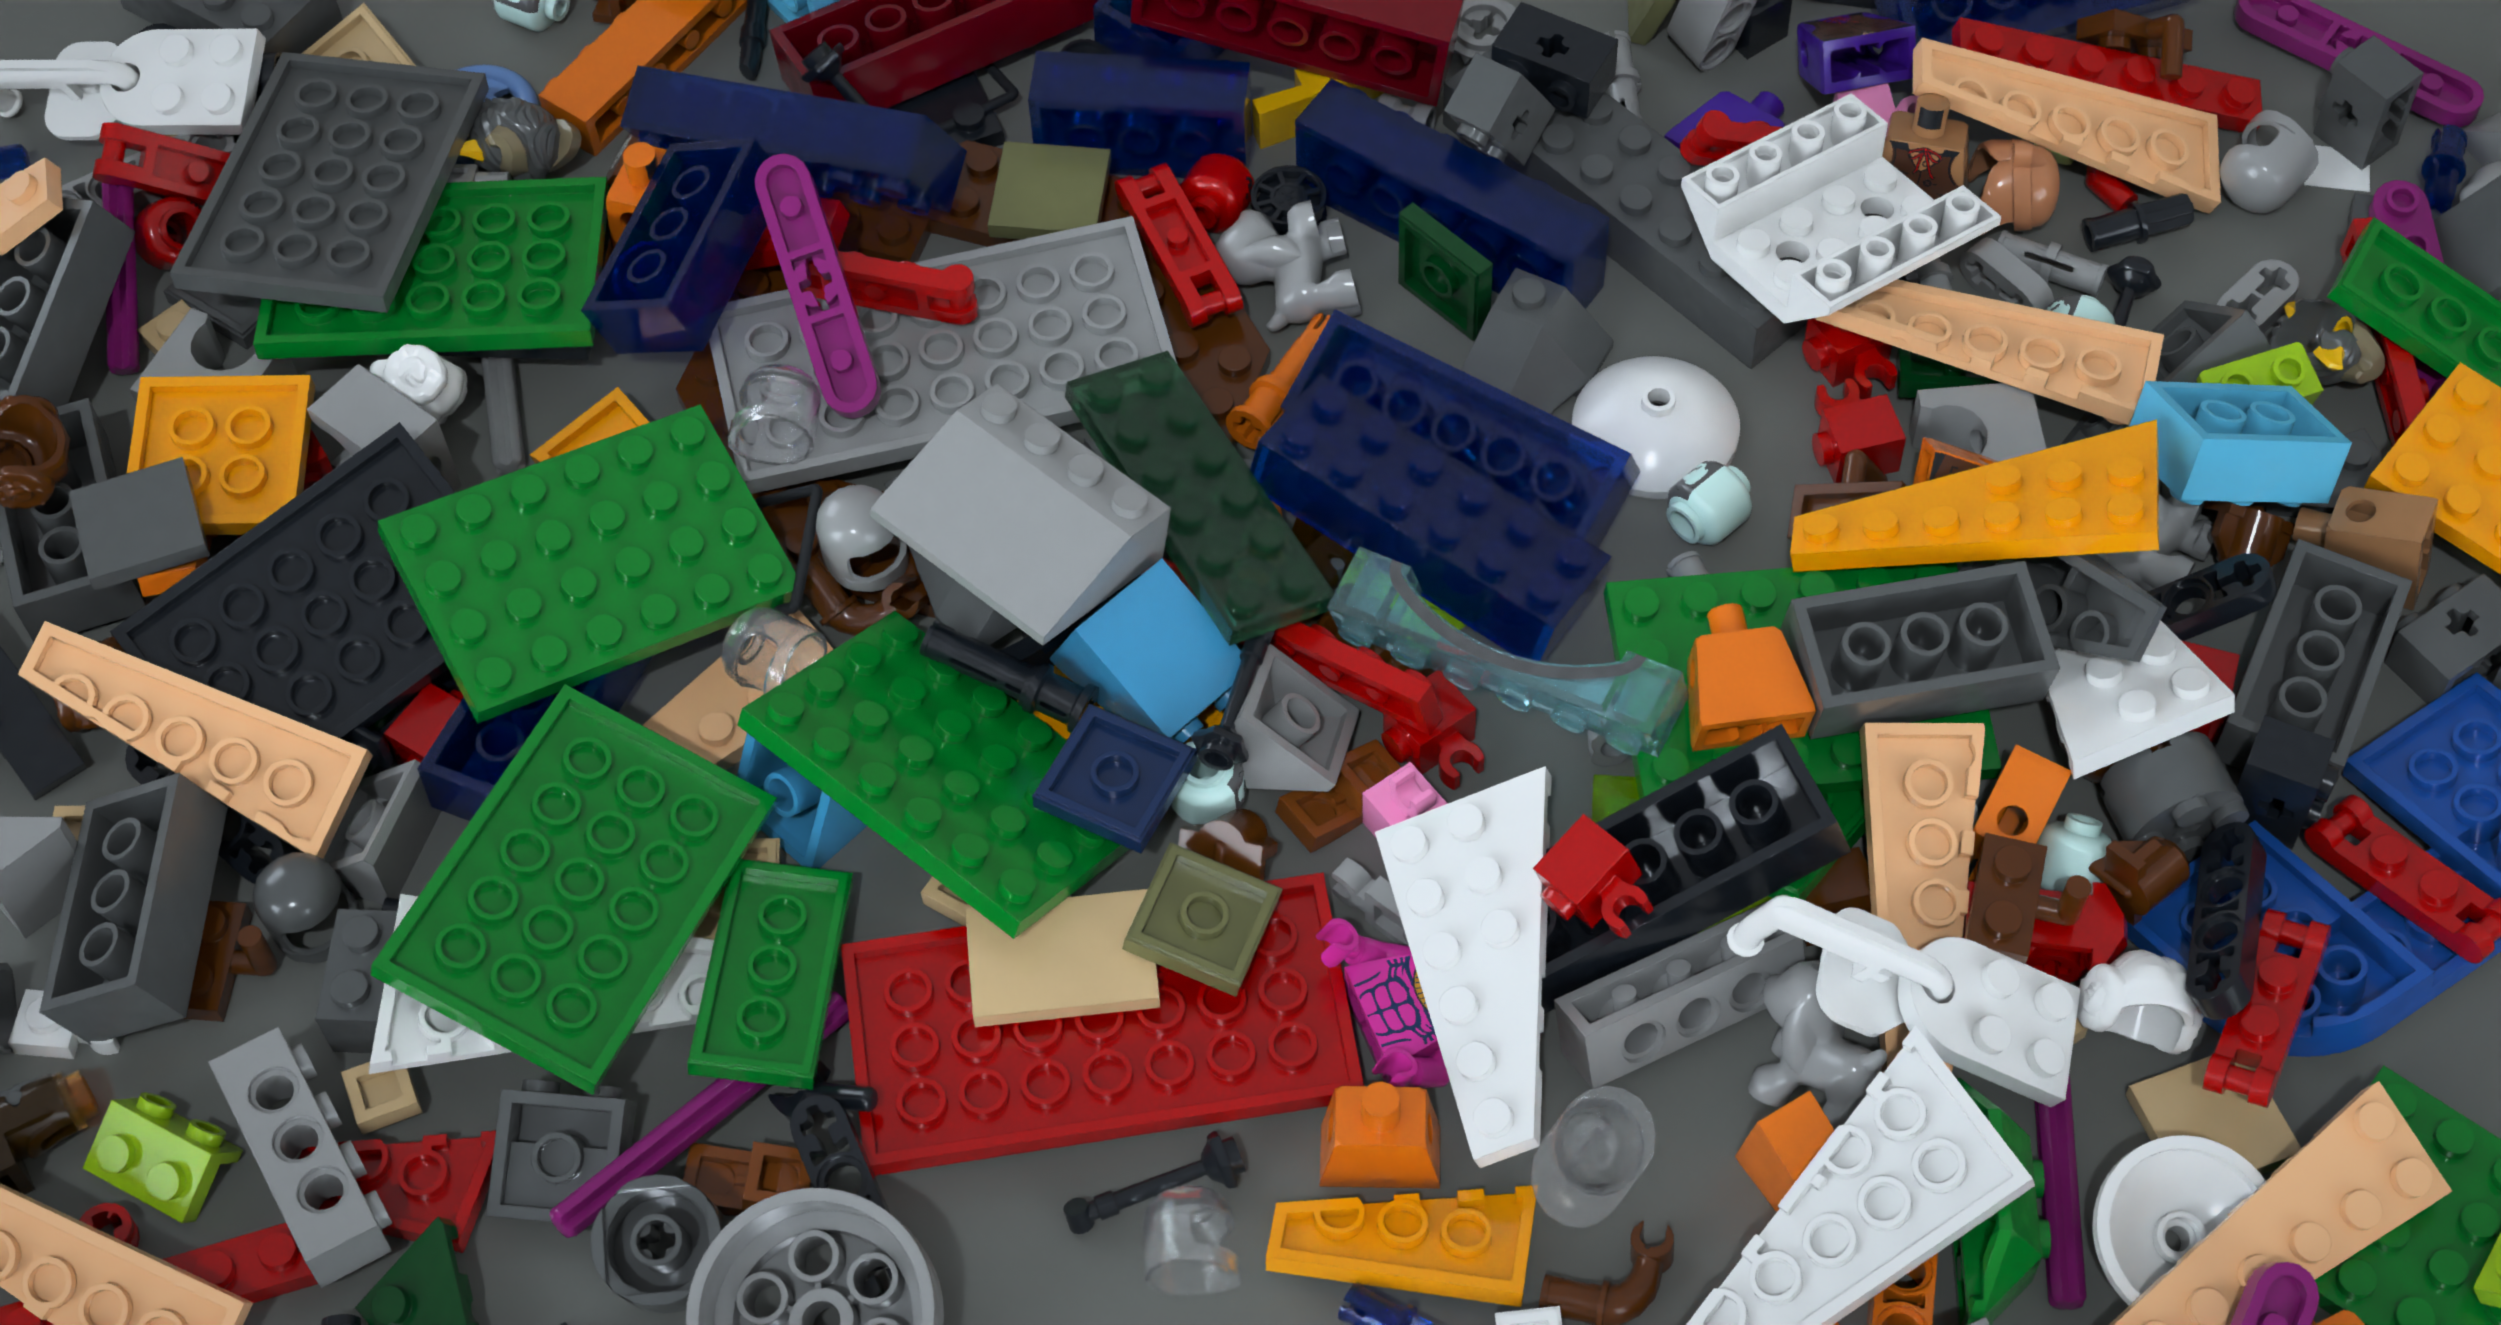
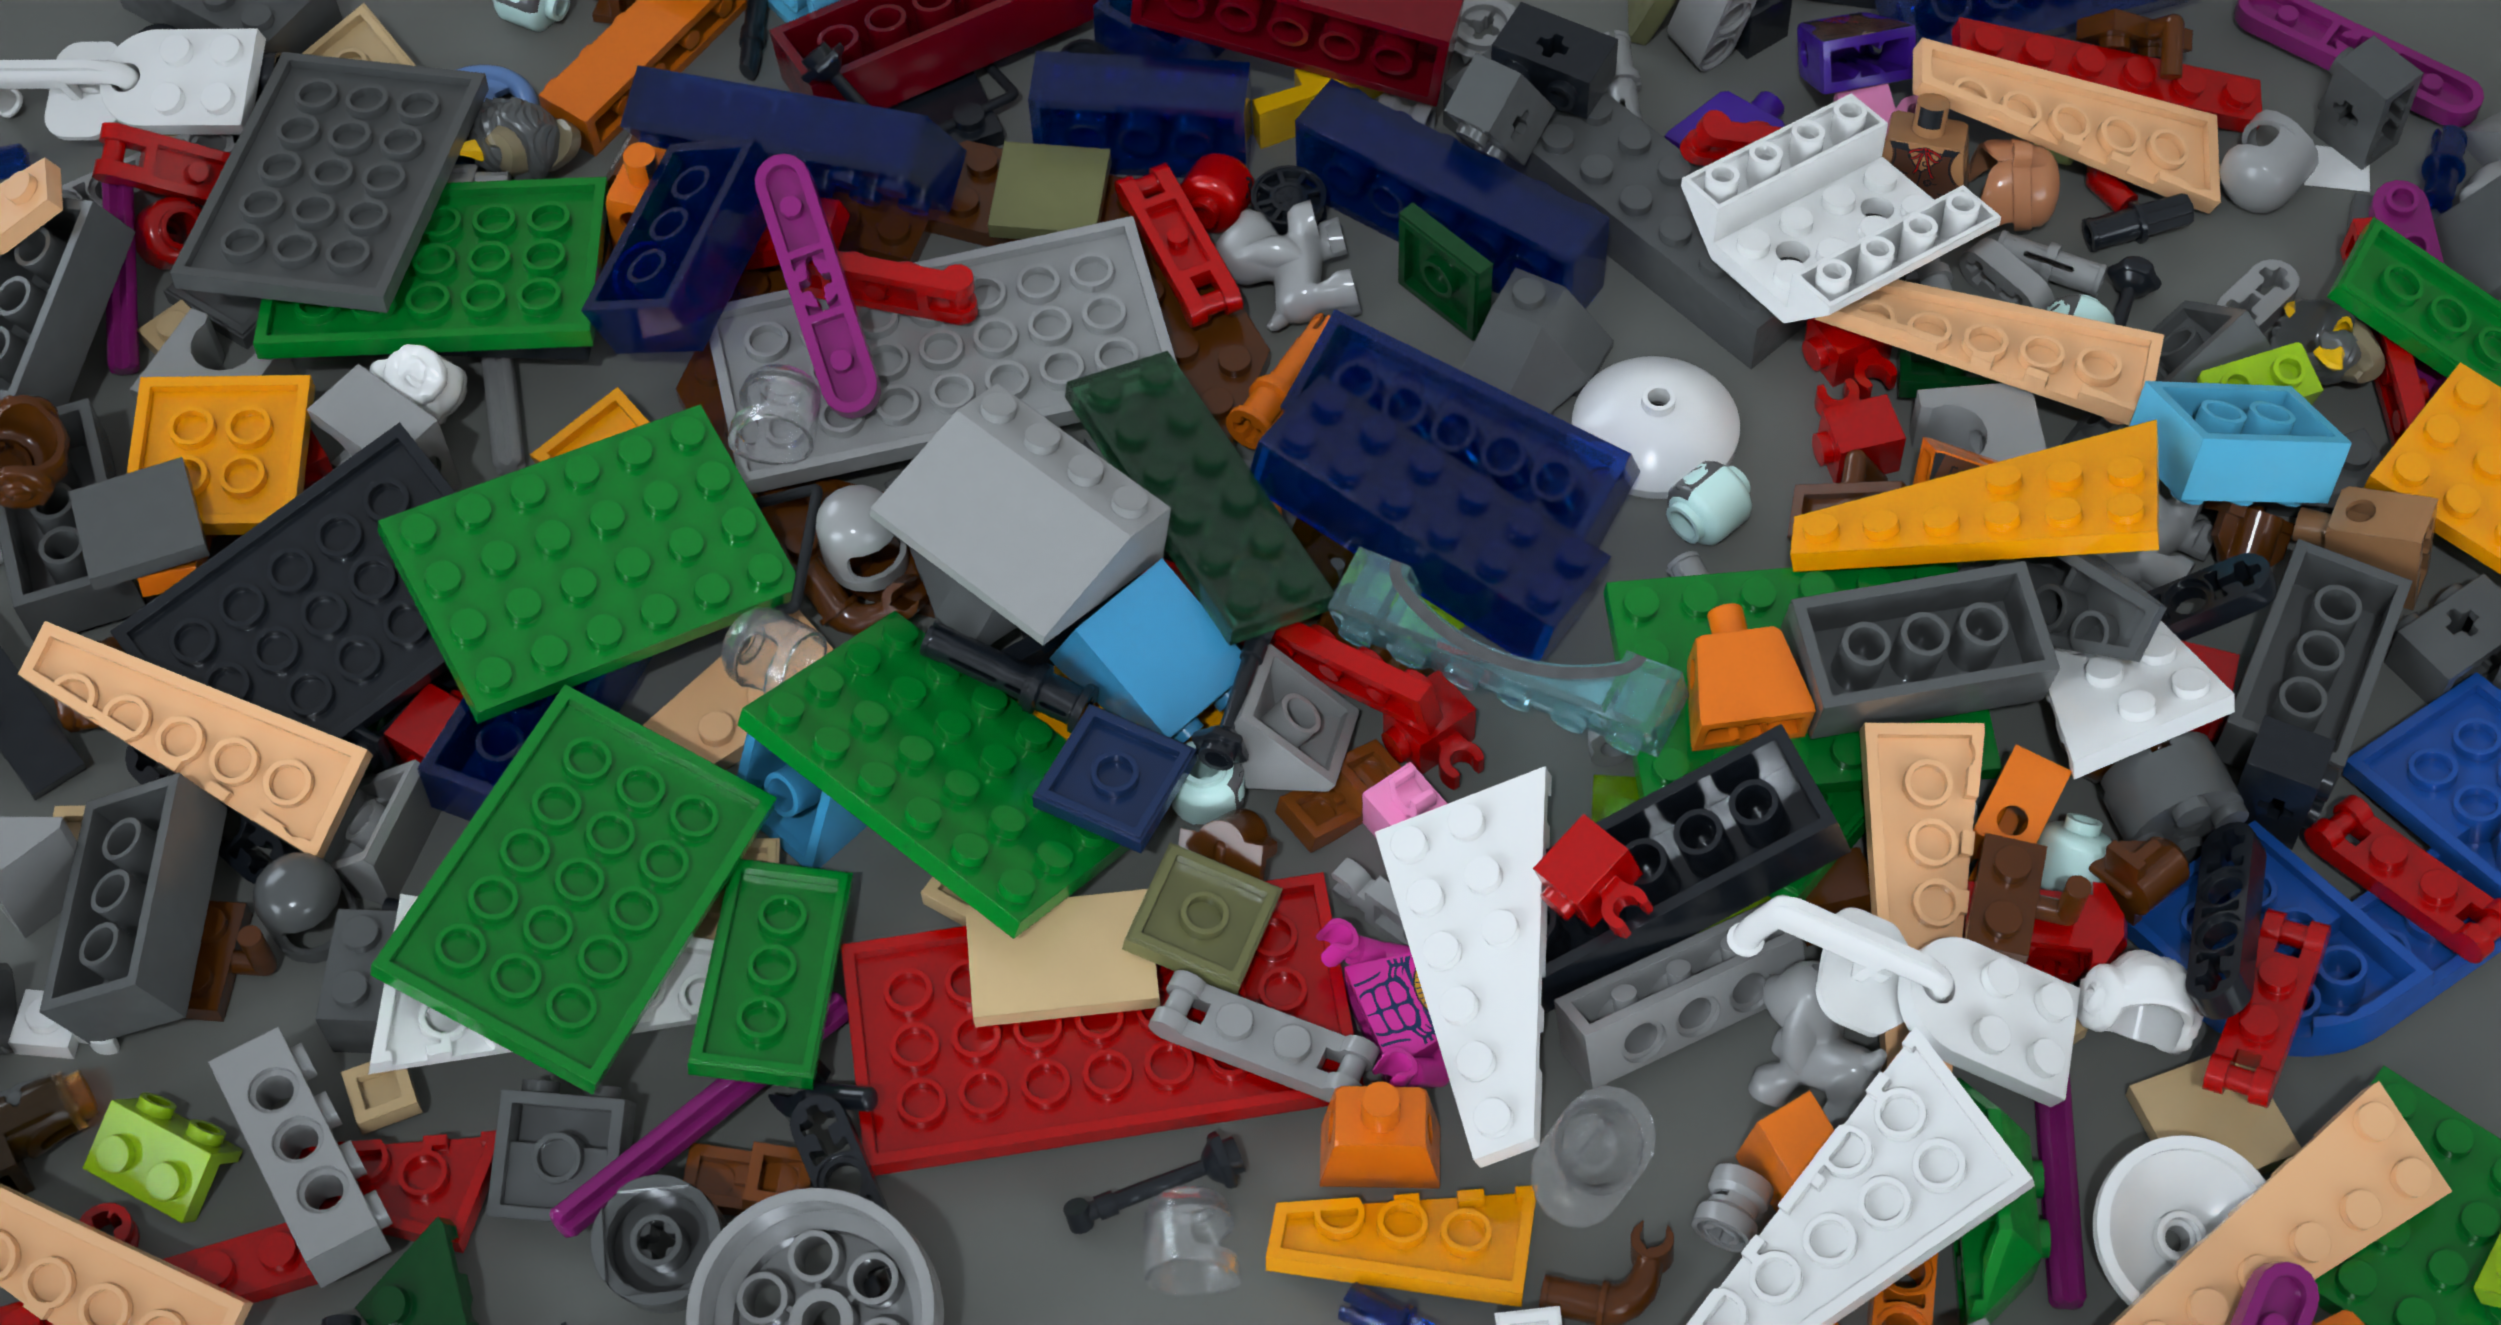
none -> light grey plate [1148,970,1380,1103]
none -> light grey wheel [1691,1163,1774,1253]

